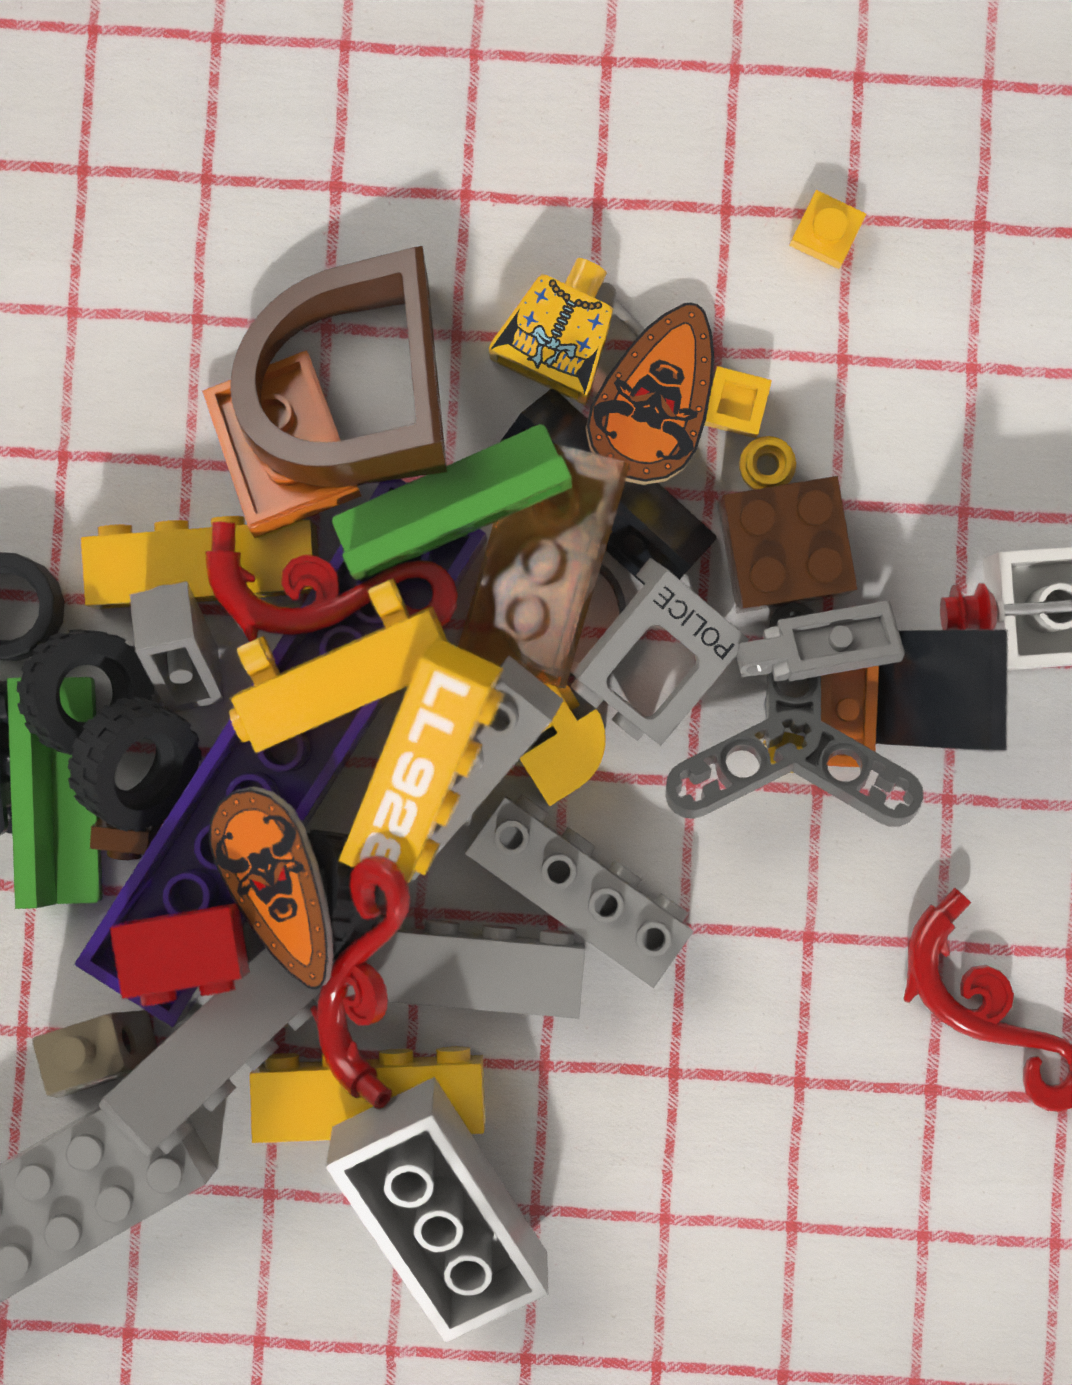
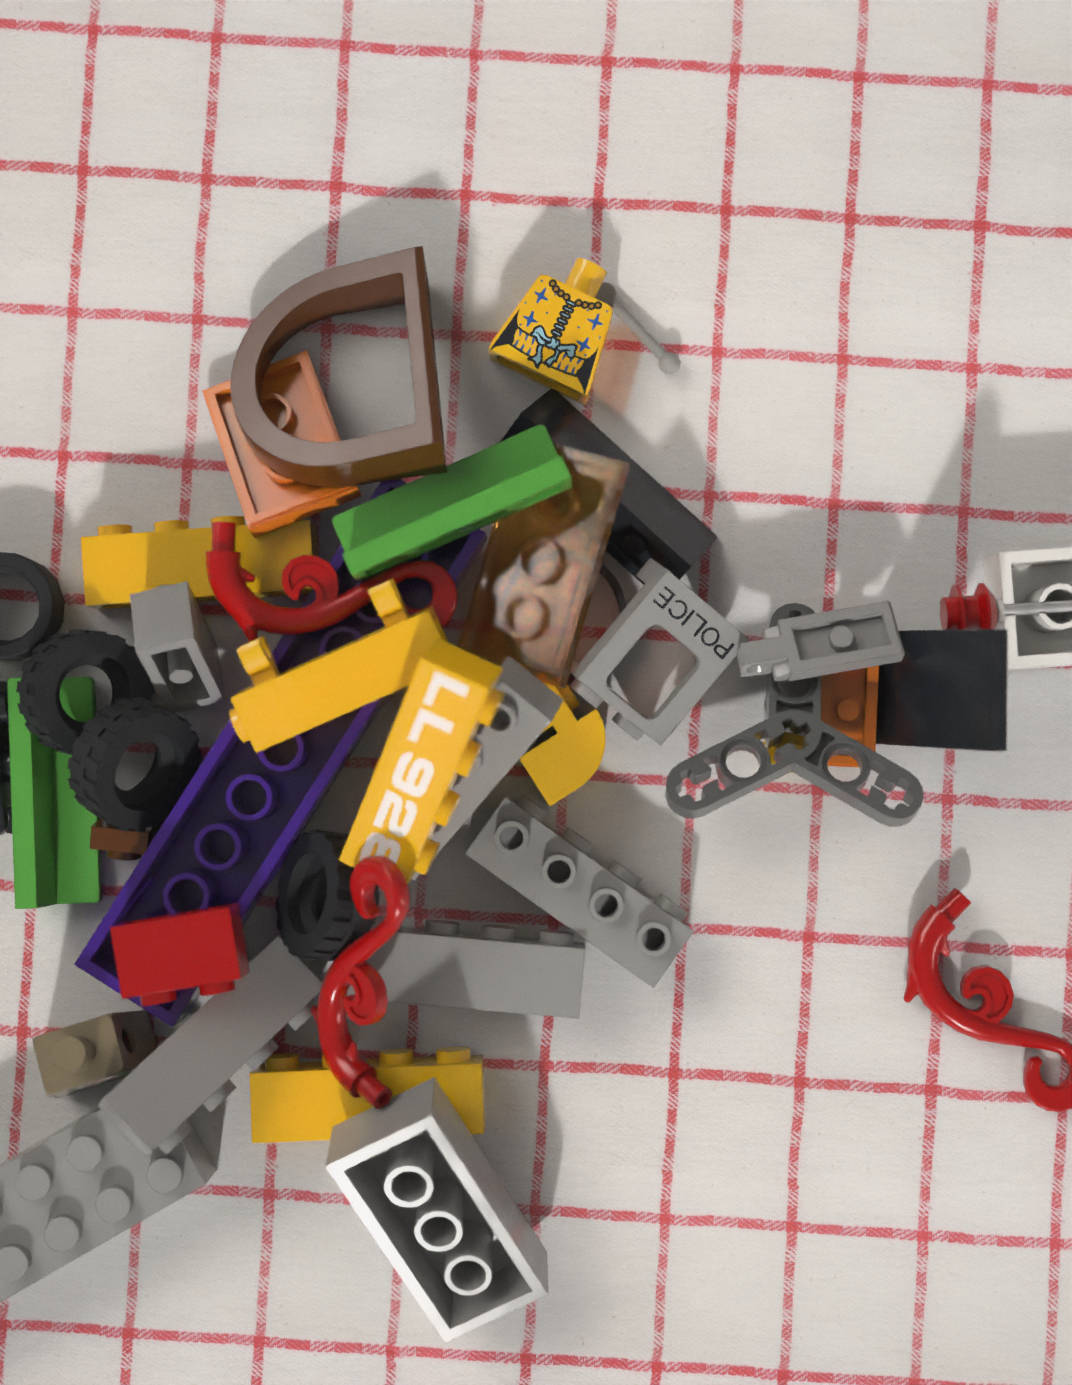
shield [209,787,333,989] -> none
shield [586,302,714,485] -> none
yellow plate [705,366,772,438] -> none
reddish brown brick [717,476,858,614] -> none
yellow plate [739,436,796,490] -> none
yellow plate [789,190,867,269] -> none

